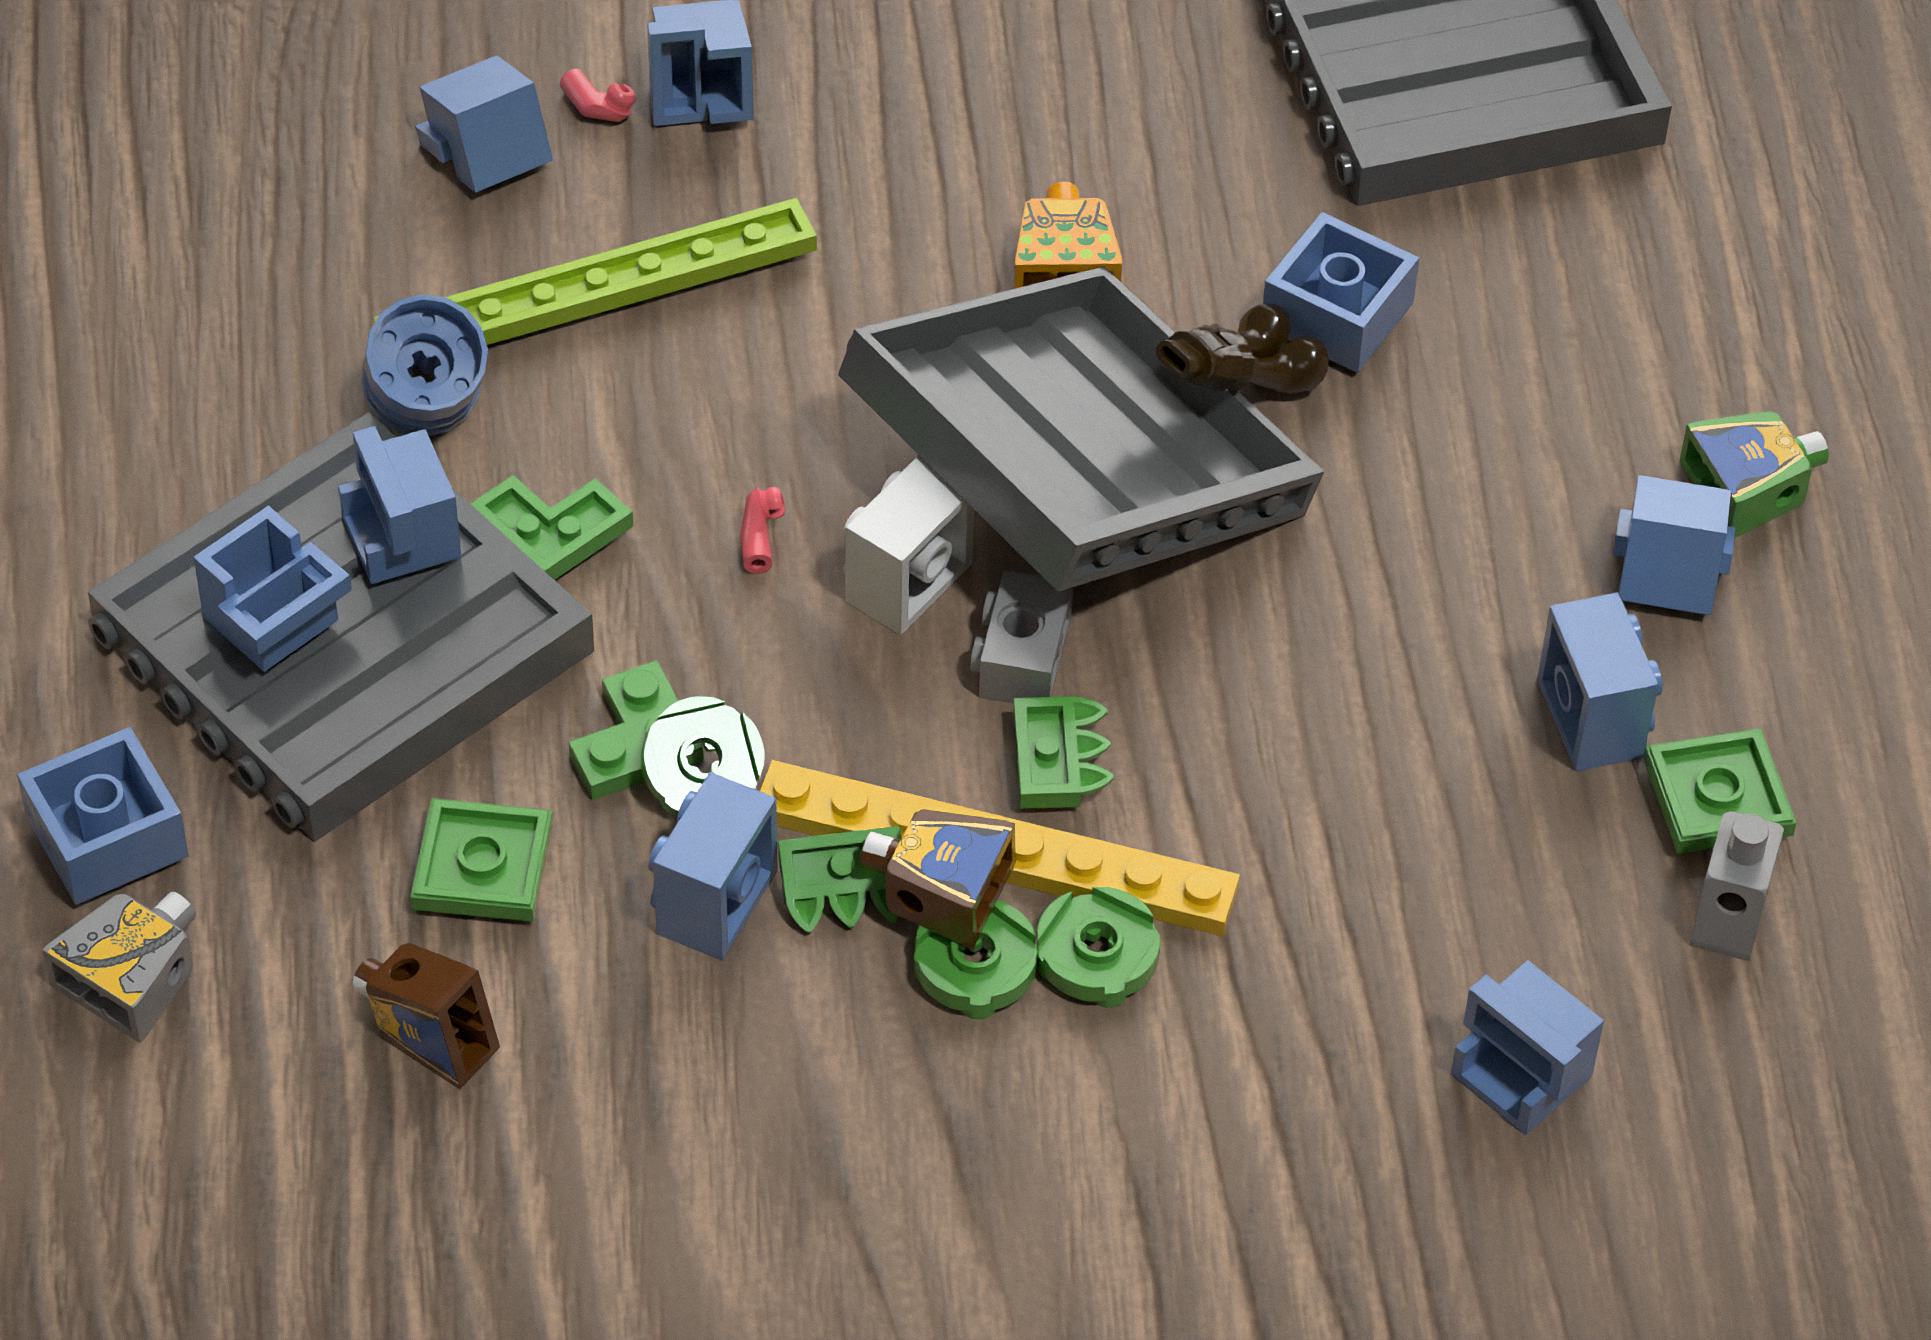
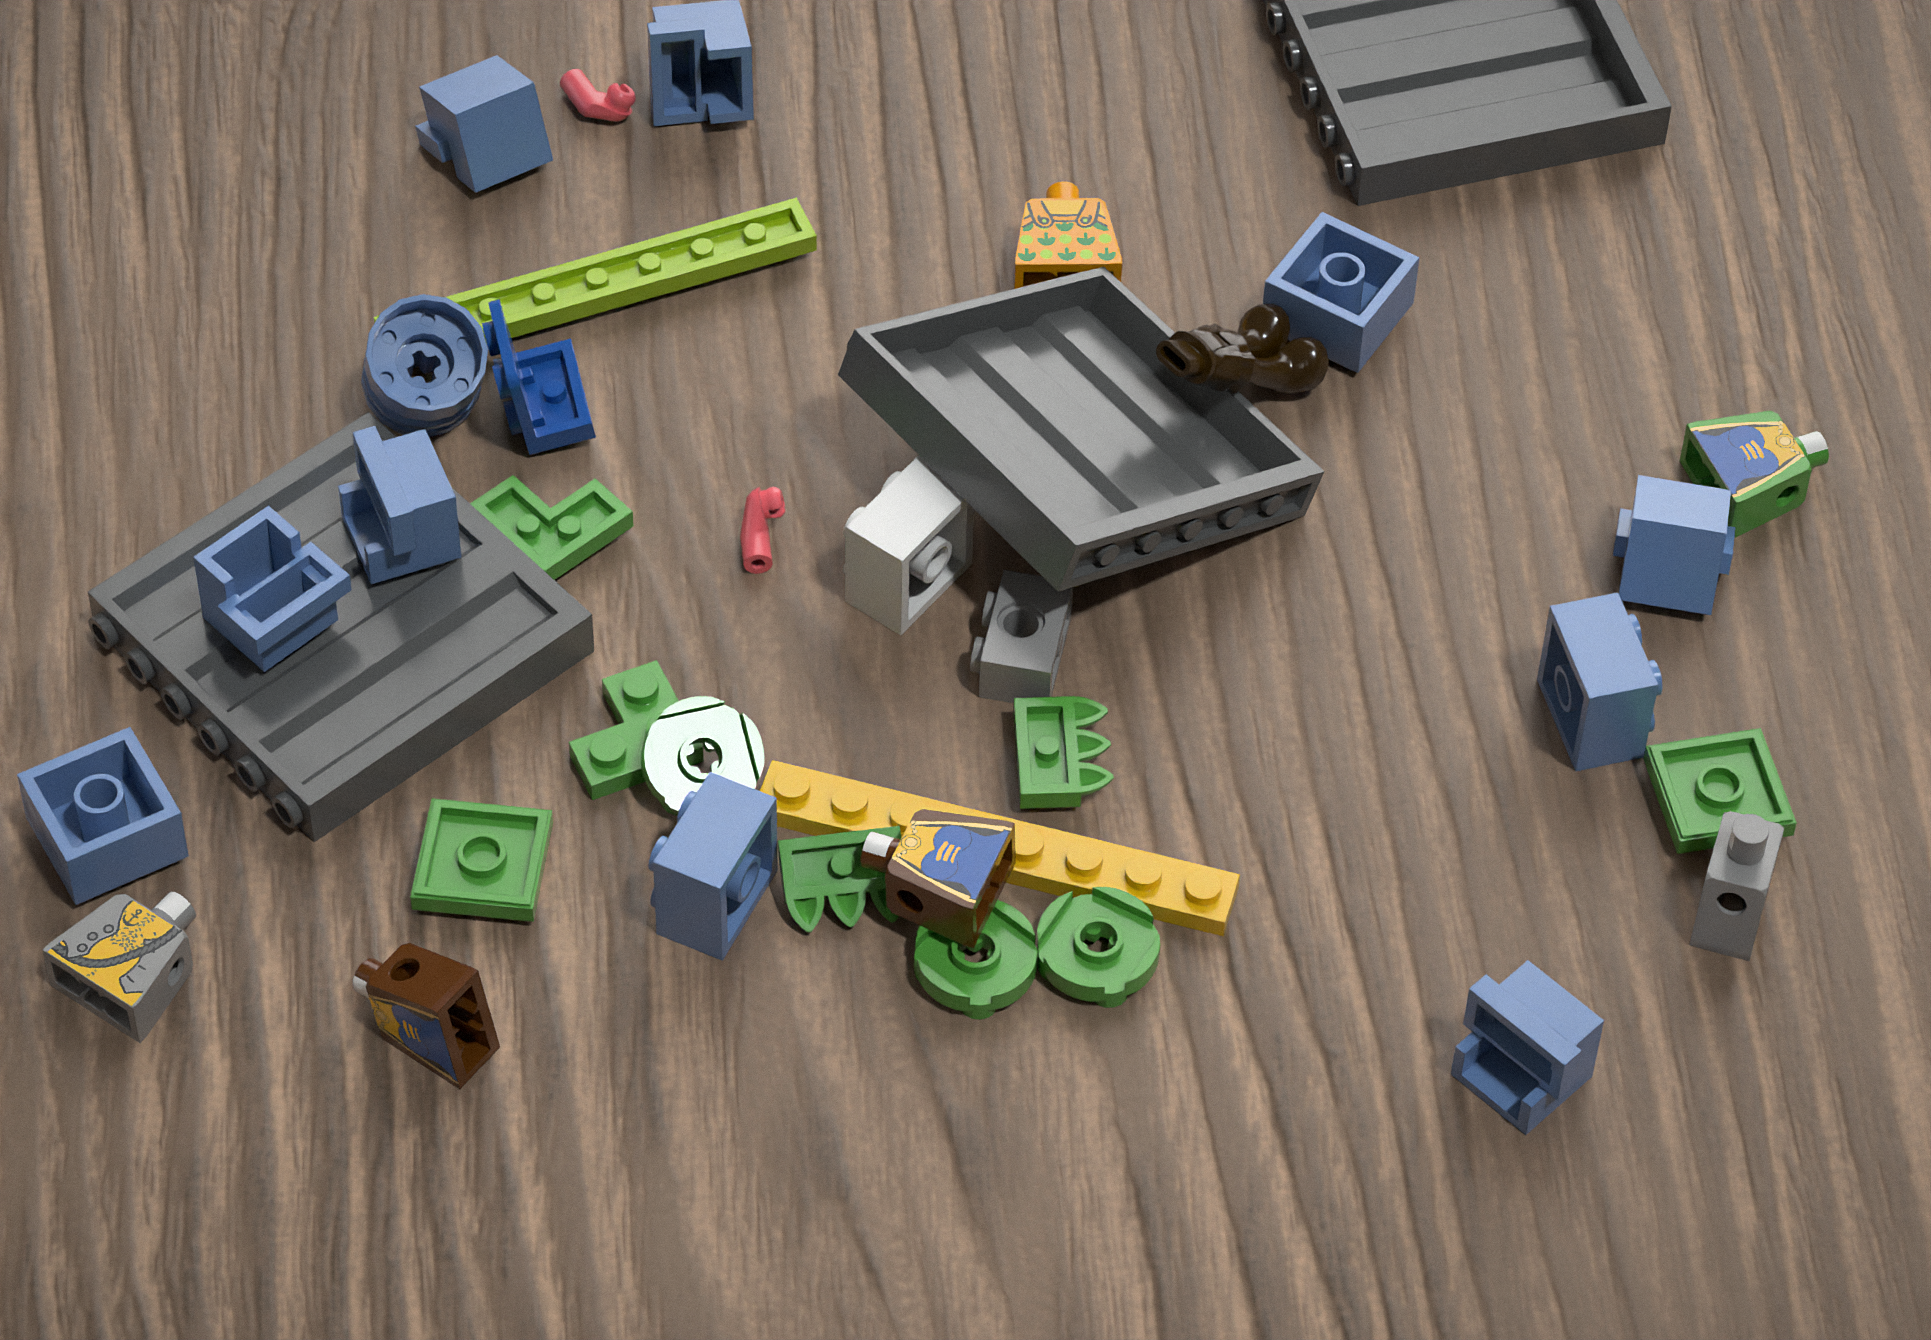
none -> blue bracket [482,299,596,455]

